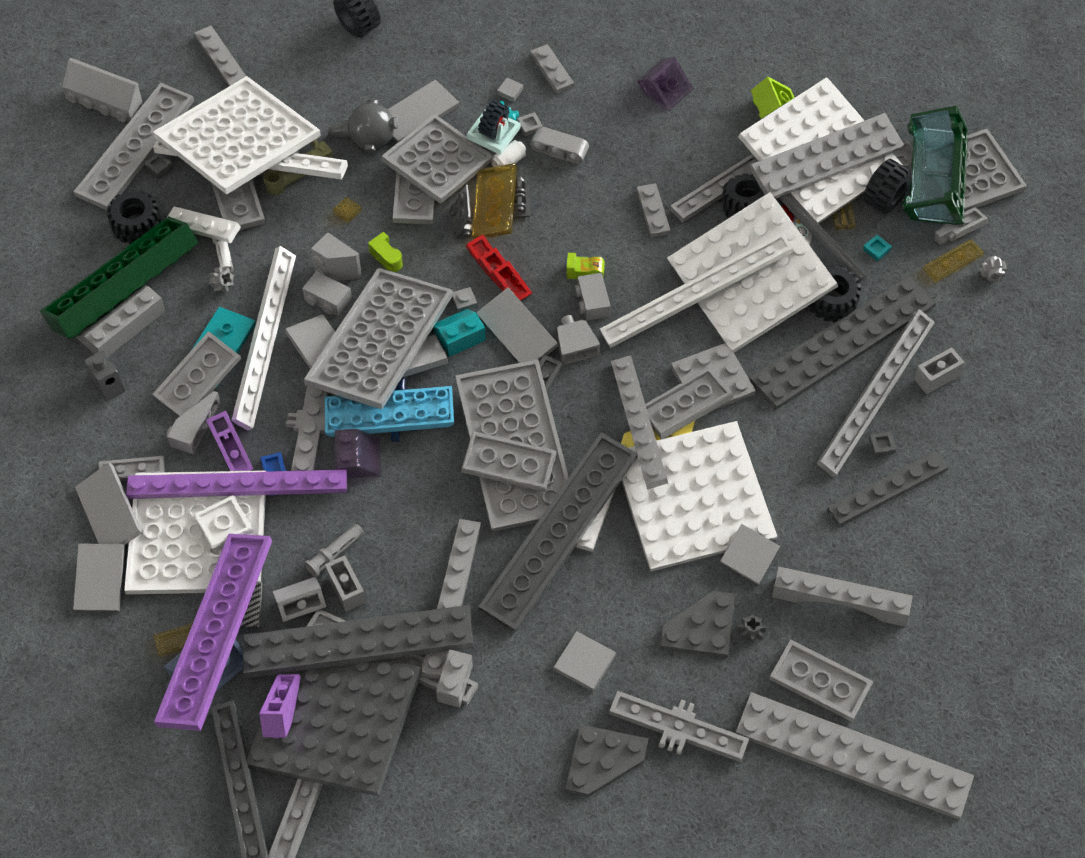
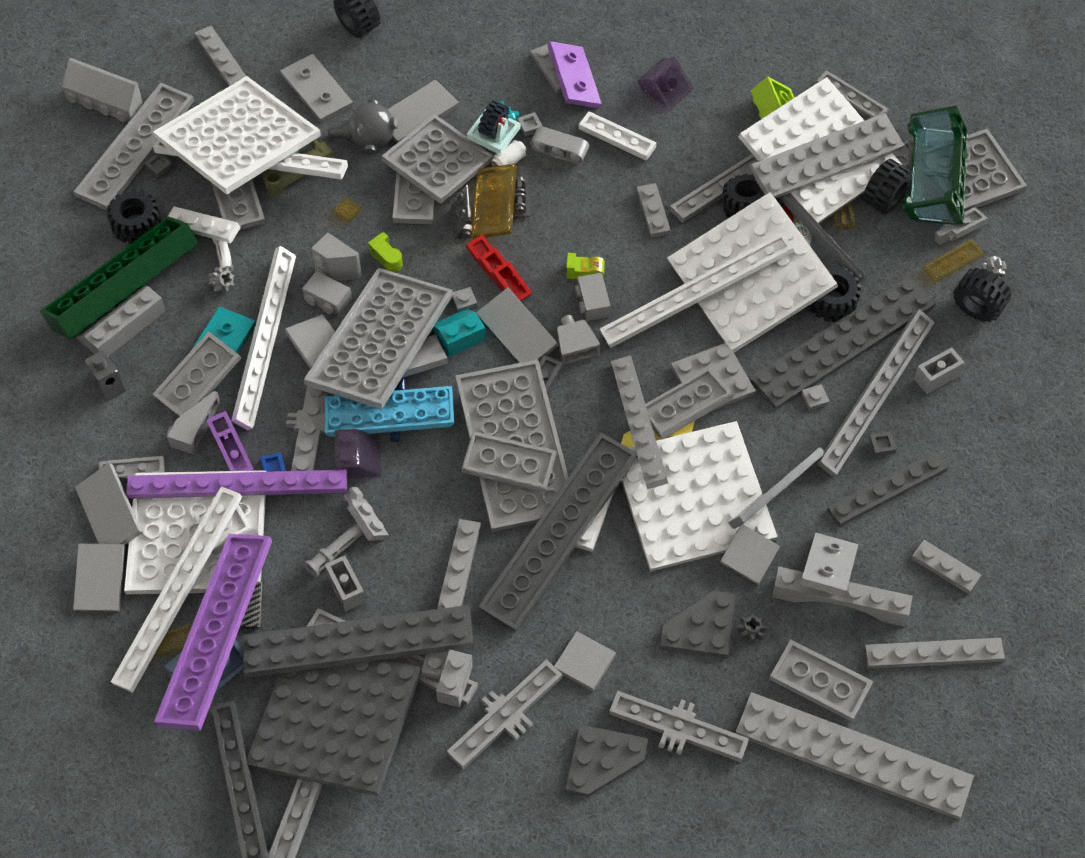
medium lavender slope [259,674,301,739] -> none
light grey brick [273,577,326,622] -> none
light grey tile [497,78,523,102] -> none
teal tile [863,234,892,262] -> none
none -> white plate [111,486,242,693]
none -> light grey plate [280,54,353,123]
none -> light grey hinge [344,487,389,541]
none -> light grey hinge [447,659,563,770]
none -> plate [547,41,602,108]
none -> white plate [579,112,656,161]
none -> tile [728,447,825,529]
none -> light grey plate [800,533,859,597]
none -> light grey plate [801,384,830,411]
none -> light grey tile [815,70,889,119]
none -> light grey plate [865,638,1005,669]
none -> light grey plate [911,540,981,594]
none -> black tyre [953,268,1012,322]

